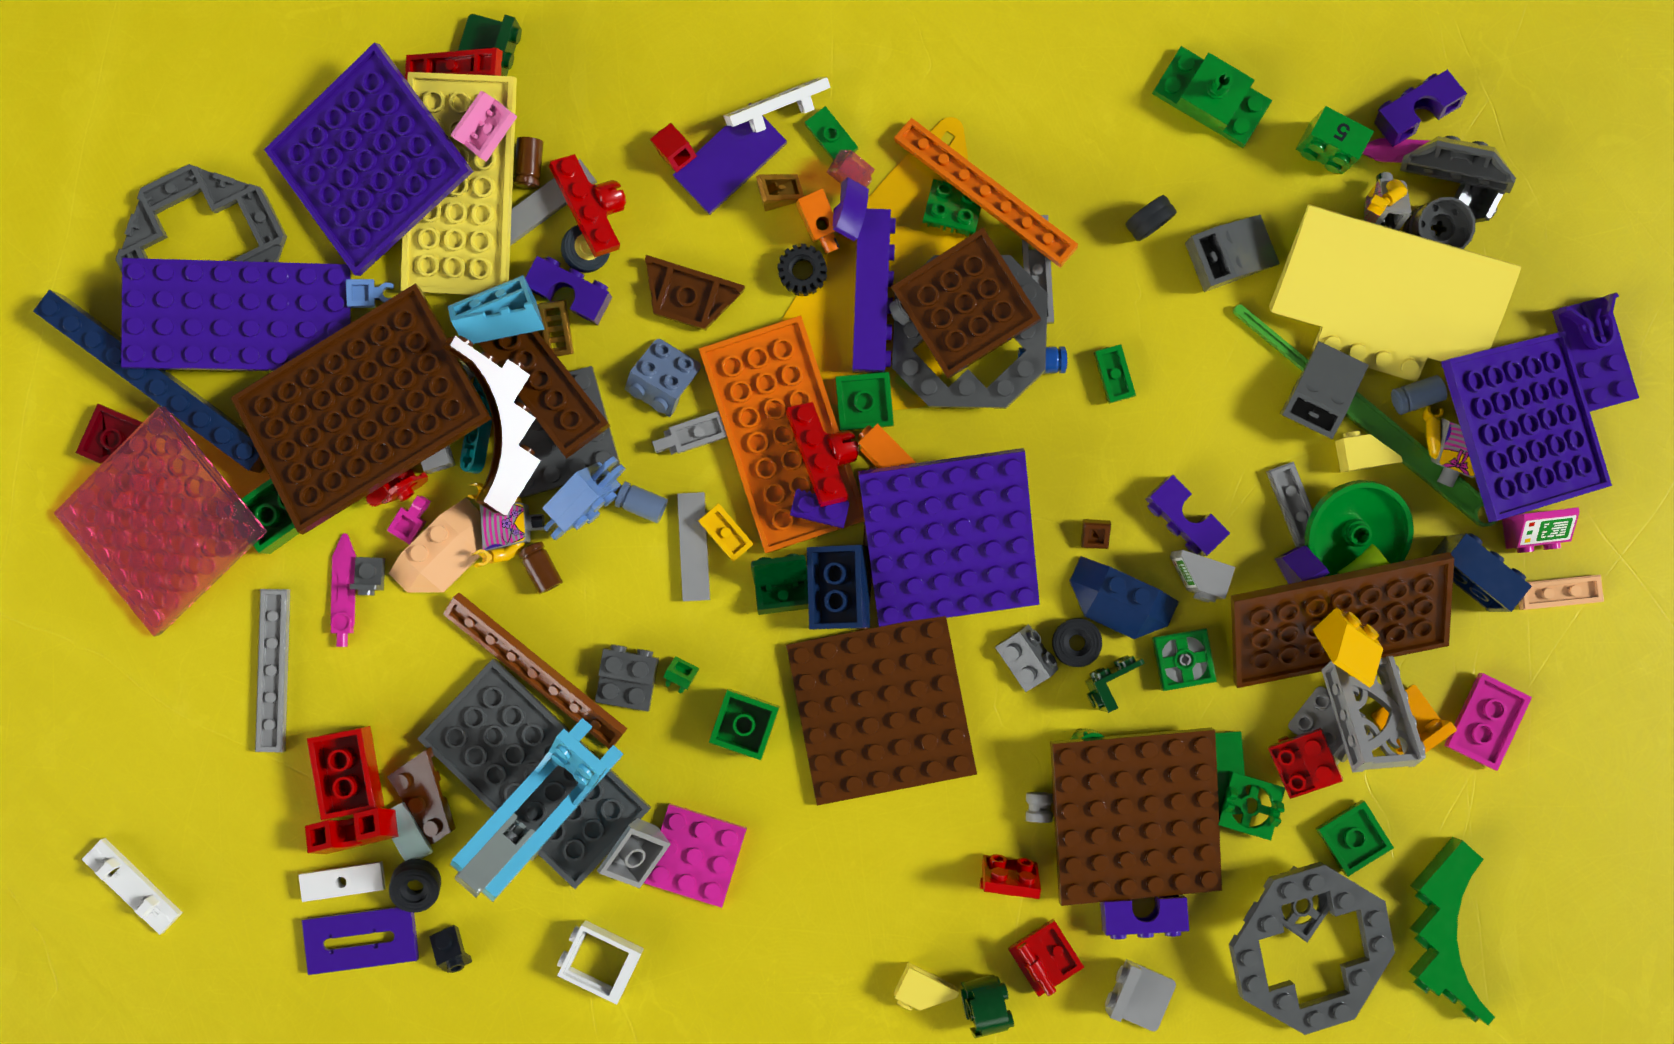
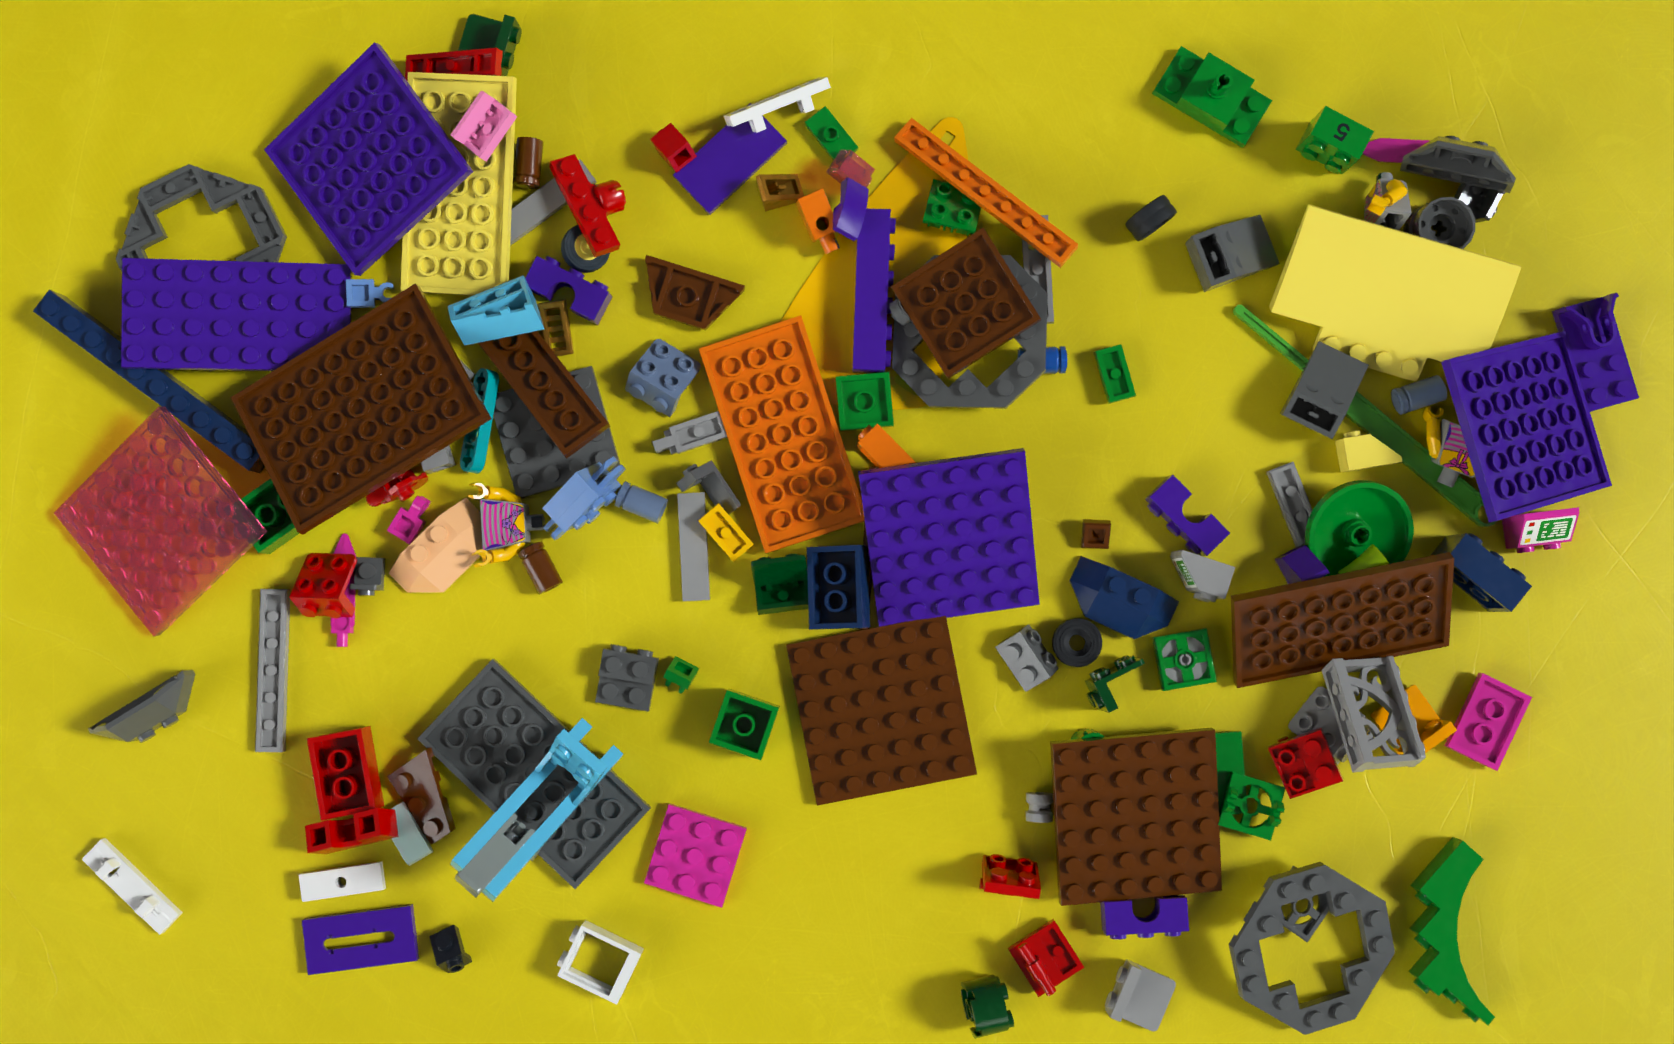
dark red plate [75,404,151,464] -> none
black tyre [389,859,441,913] -> none
arch [442,336,540,516] -> none
dark orange plate [443,593,628,749] -> none
light grey slope [597,818,671,888] -> none
black tyre [778,244,827,296] -> none
red plate [786,402,859,507] -> none
dark purple brick [790,489,850,529] -> none
light yellow slope [894,962,959,1010] -> none
yellow slope [1313,607,1383,688] -> none
green plate [1316,800,1394,877] -> none
dark purple arch [1374,69,1467,147] -> none
light nougat tile [1519,575,1604,610] -> none
none -> dark grey wedge [88,670,196,743]
none -> red bracket [289,553,357,619]
none -> dark grey bracket [676,460,741,515]

